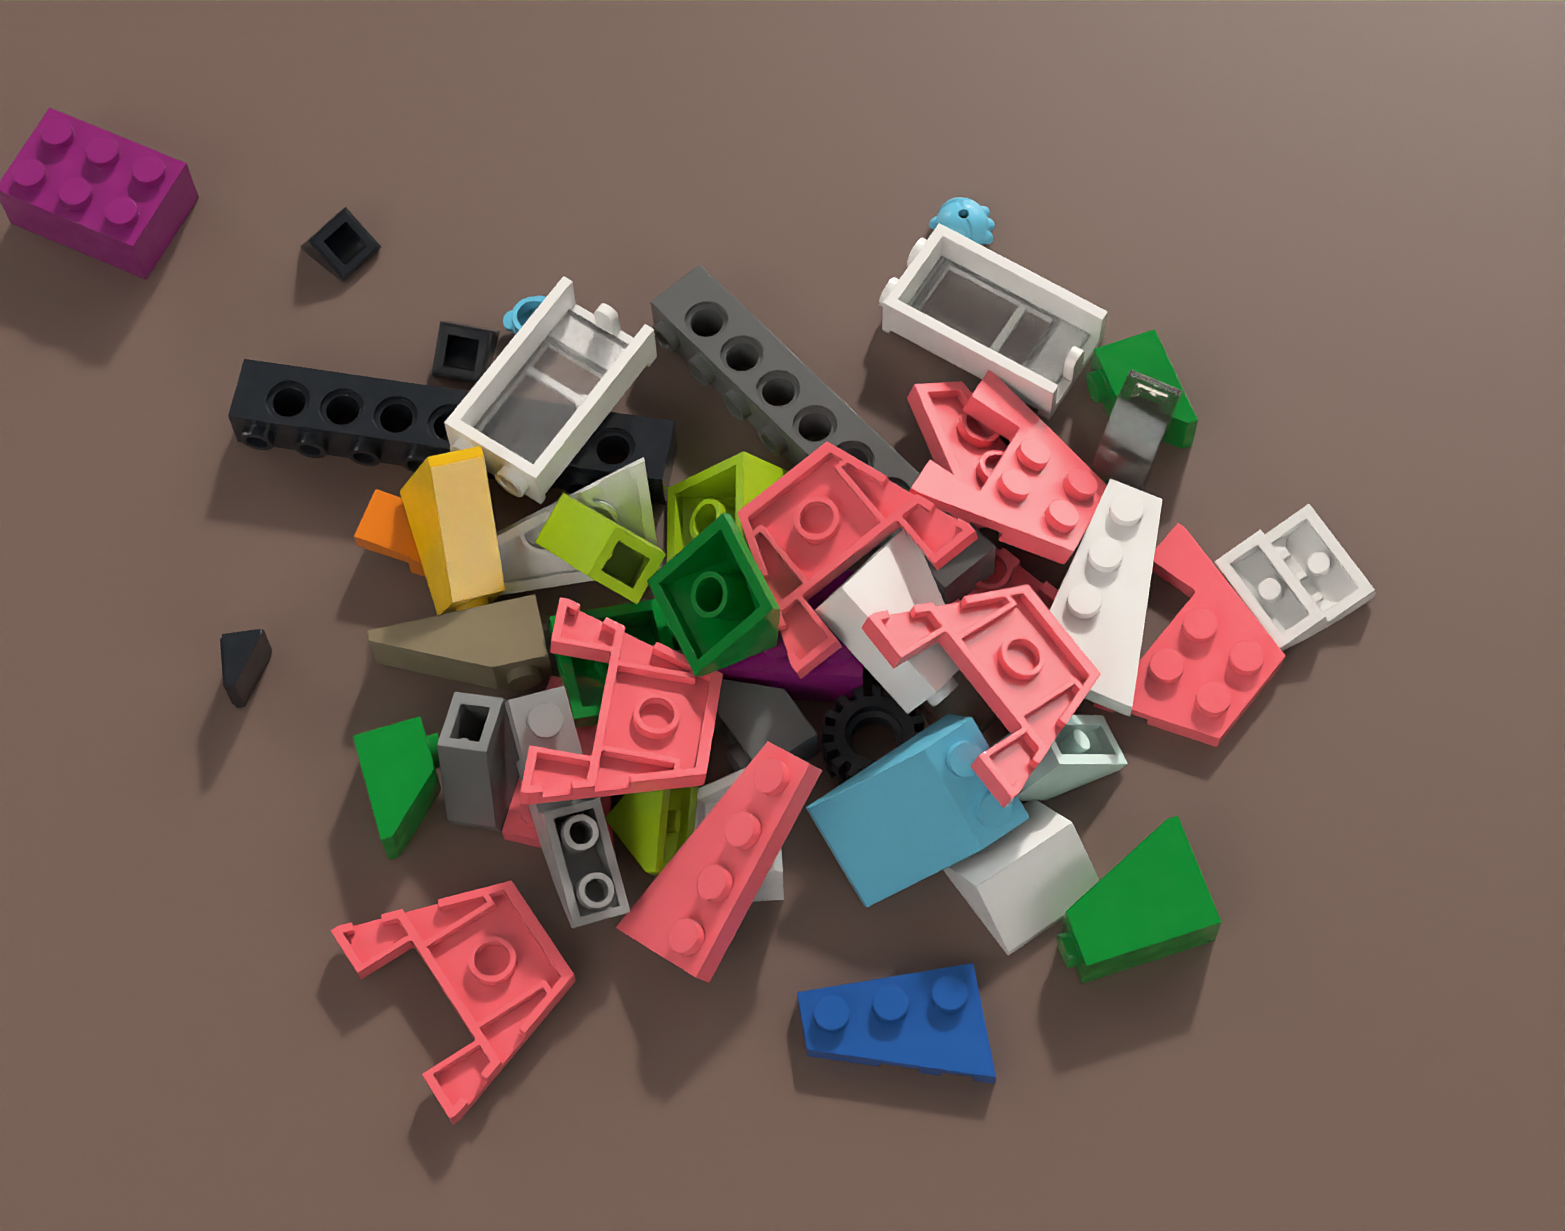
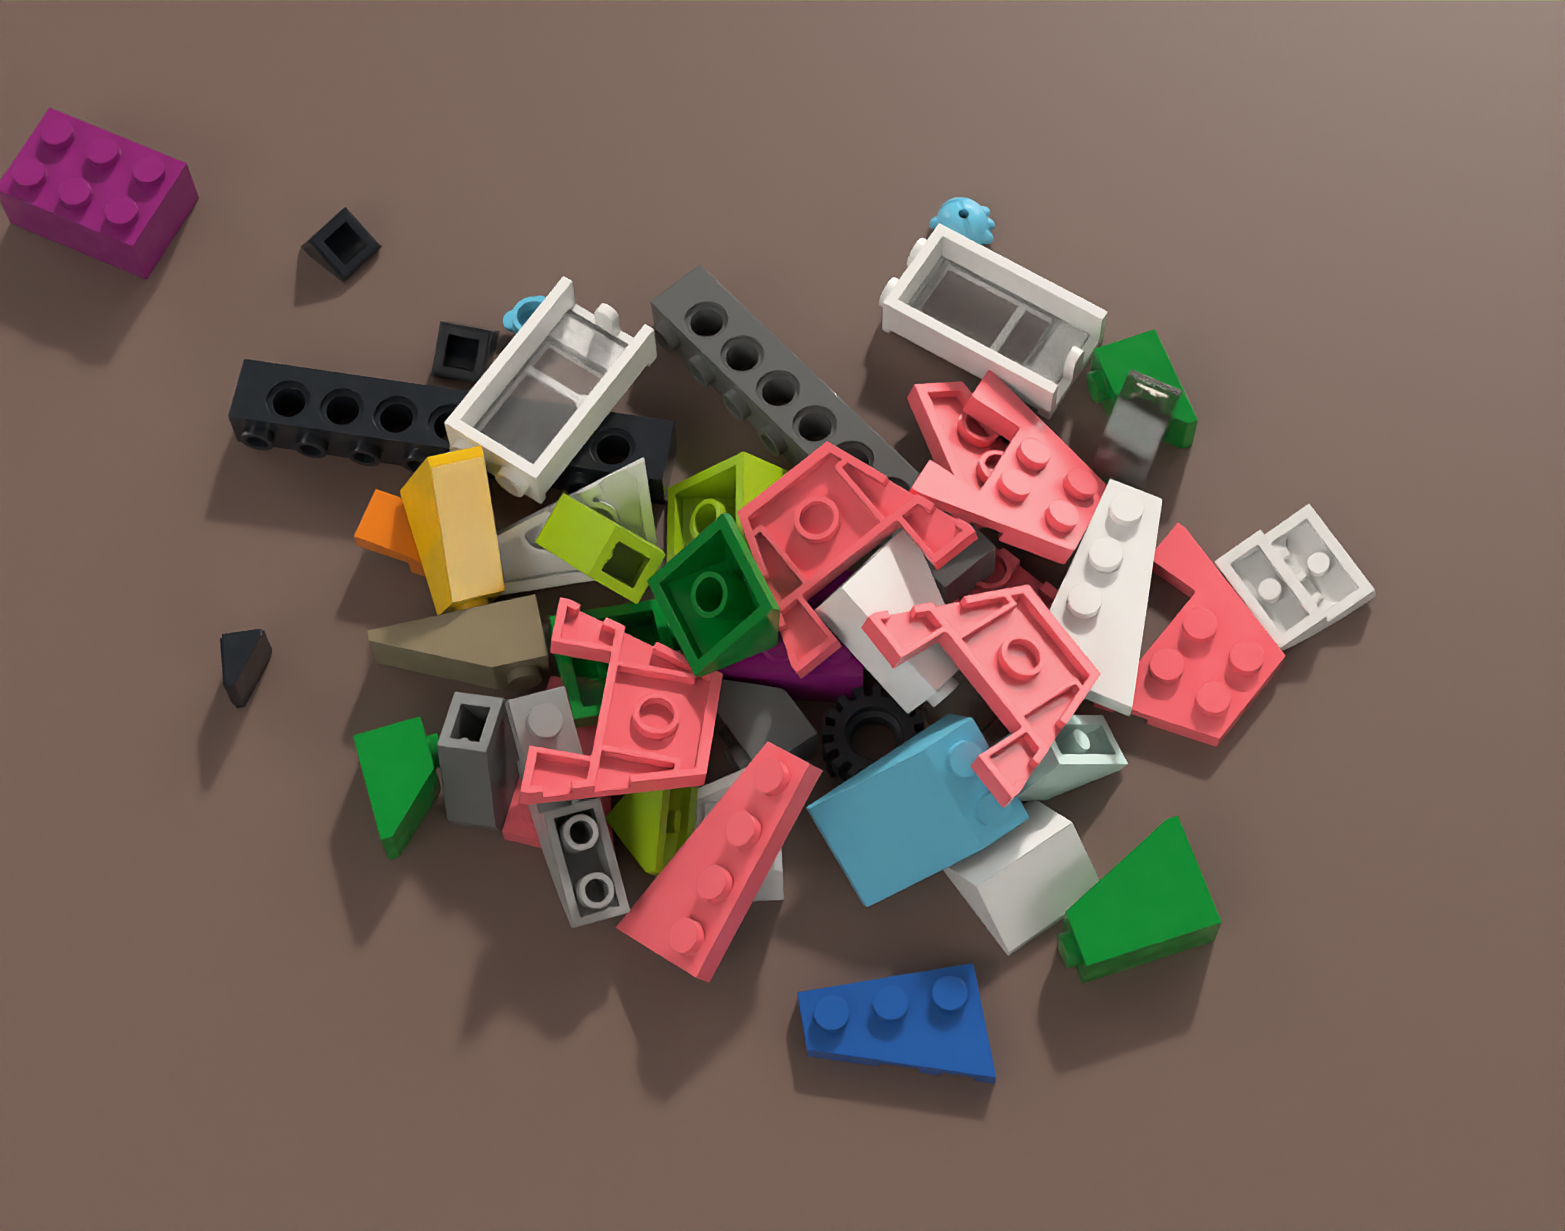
coral wing [331,880,576,1124] -> none

